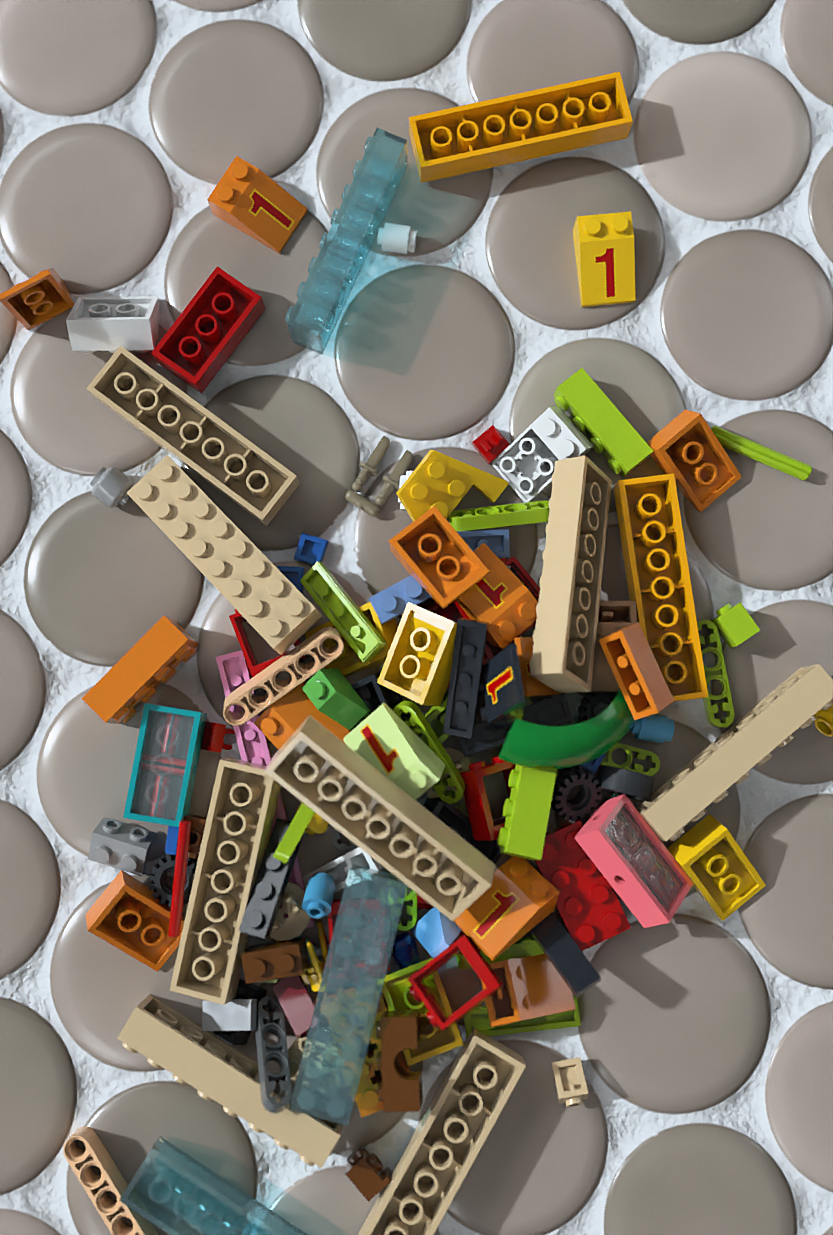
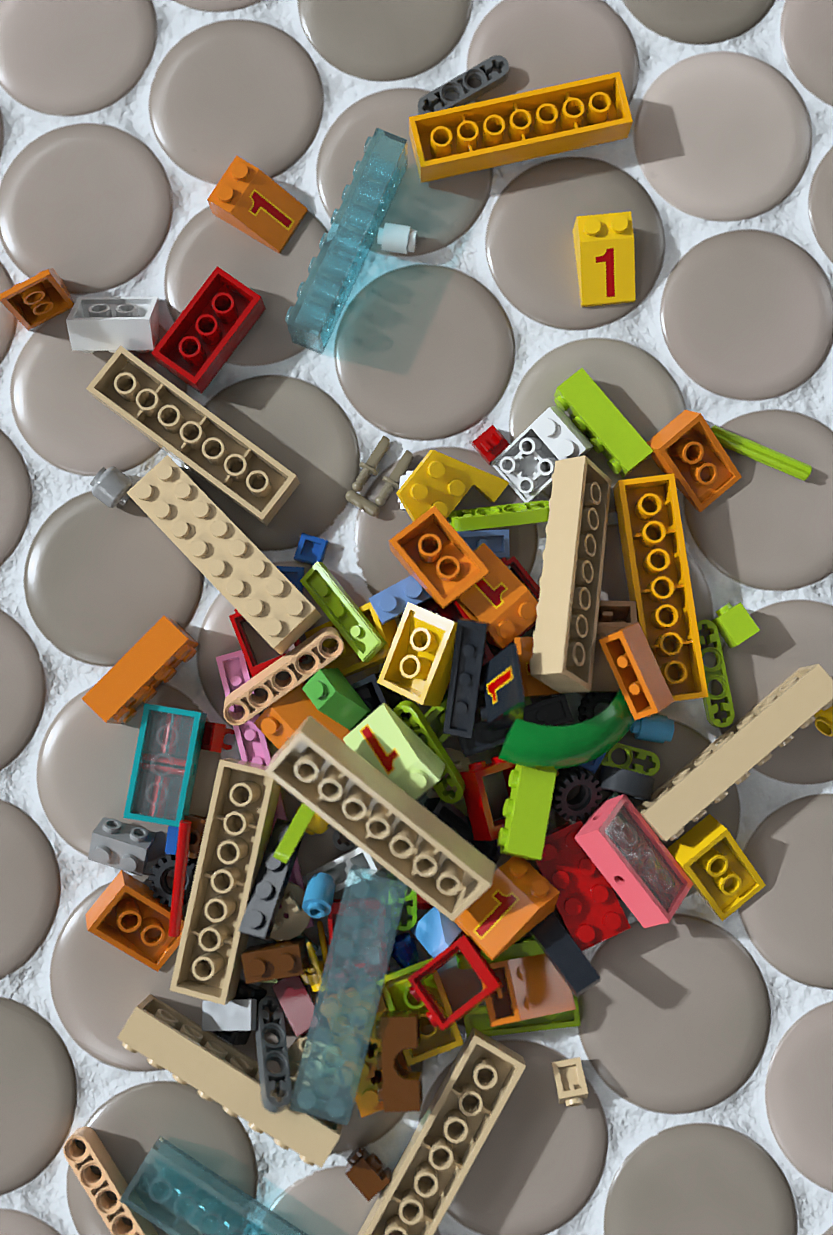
none -> dark grey beam [418,55,509,115]

